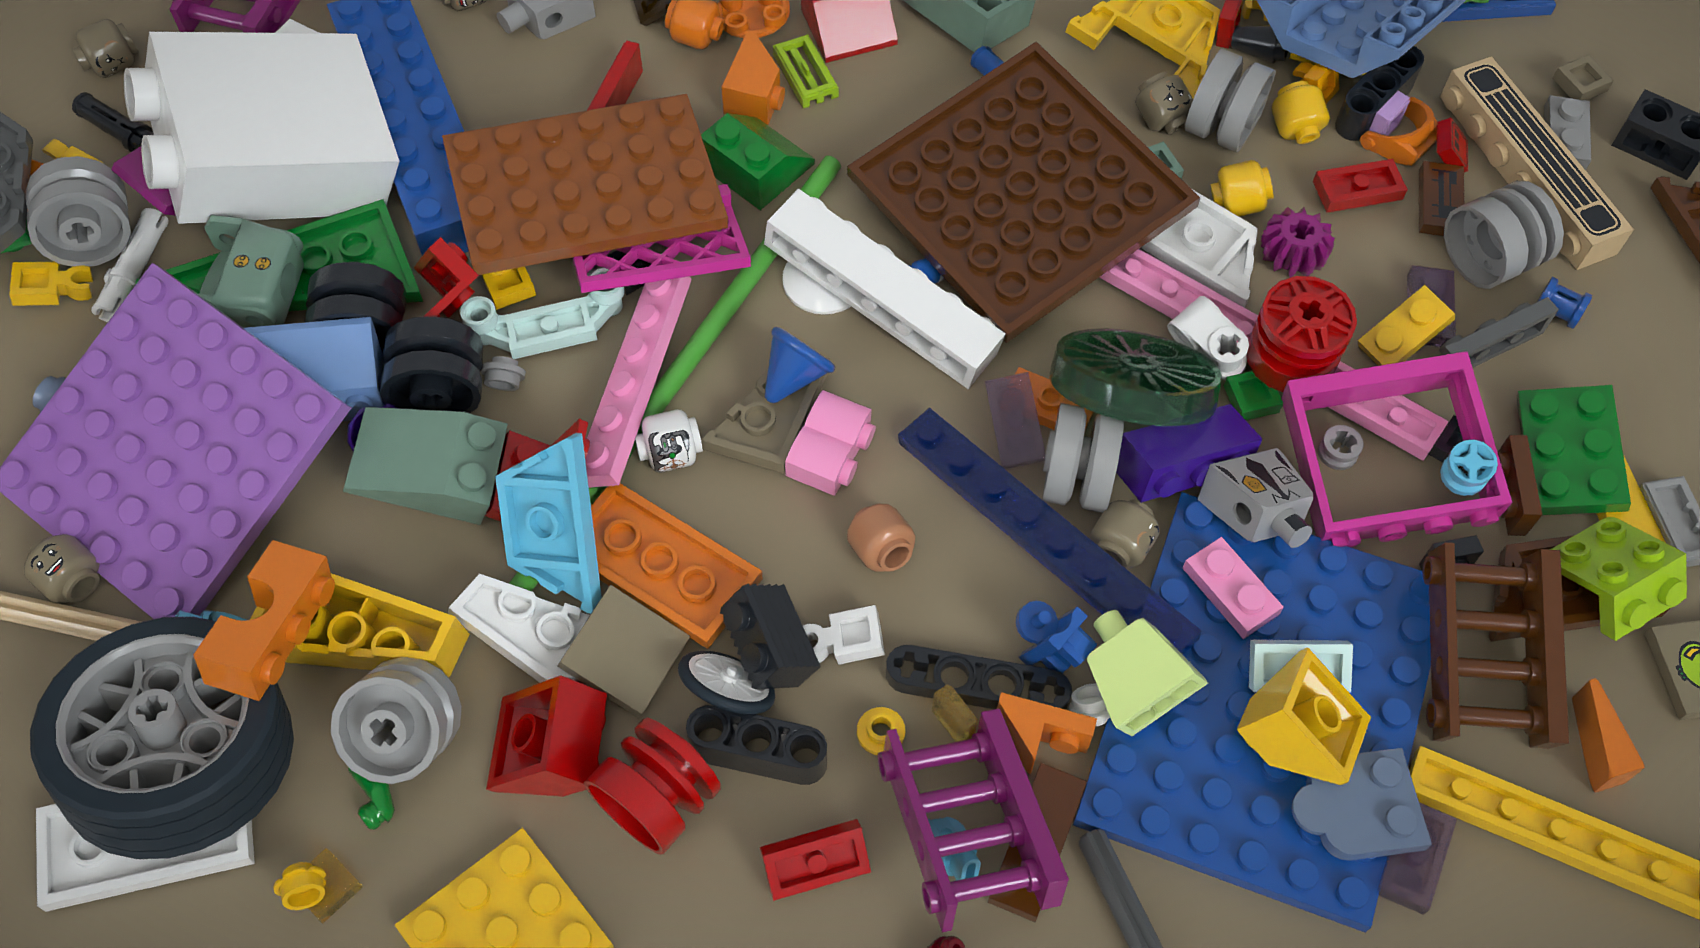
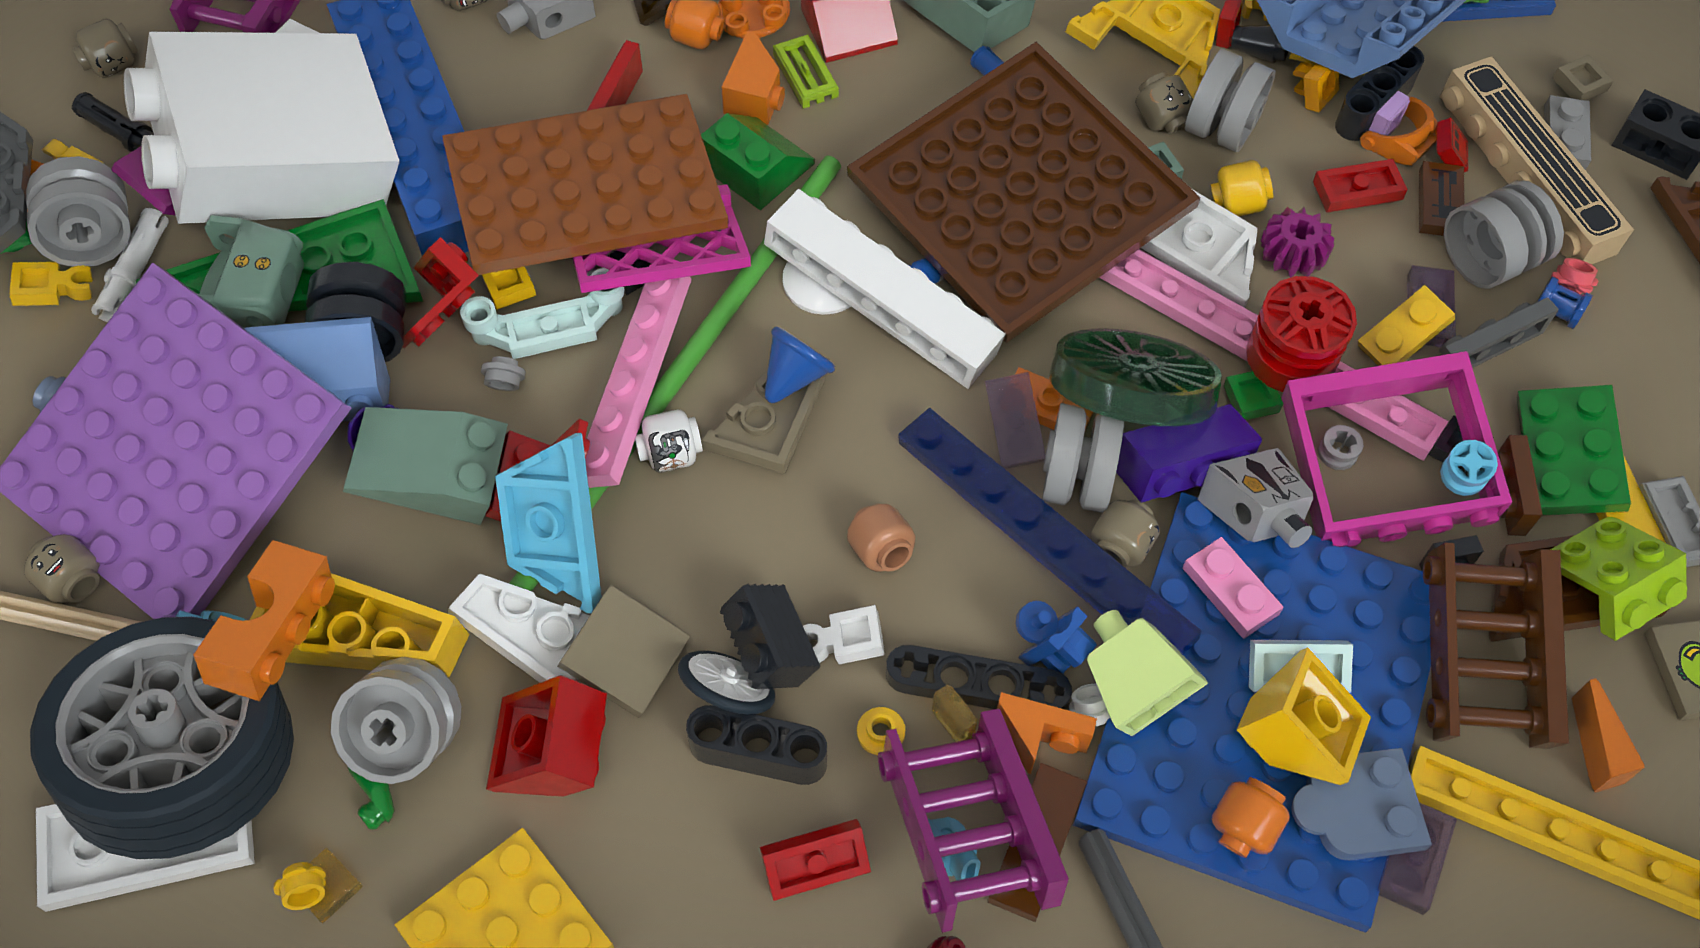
black wheel [380,316,483,414] -> none
red wheel [584,717,721,854] -> none
orange plate [591,483,763,649] -> none
bright pink brick [785,390,876,496] -> none
white piece [1167,296,1249,380] -> none
yellow head [1271,81,1330,144] -> none
none -> orange head [1212,777,1290,858]
none -> coral plate [1551,258,1599,294]

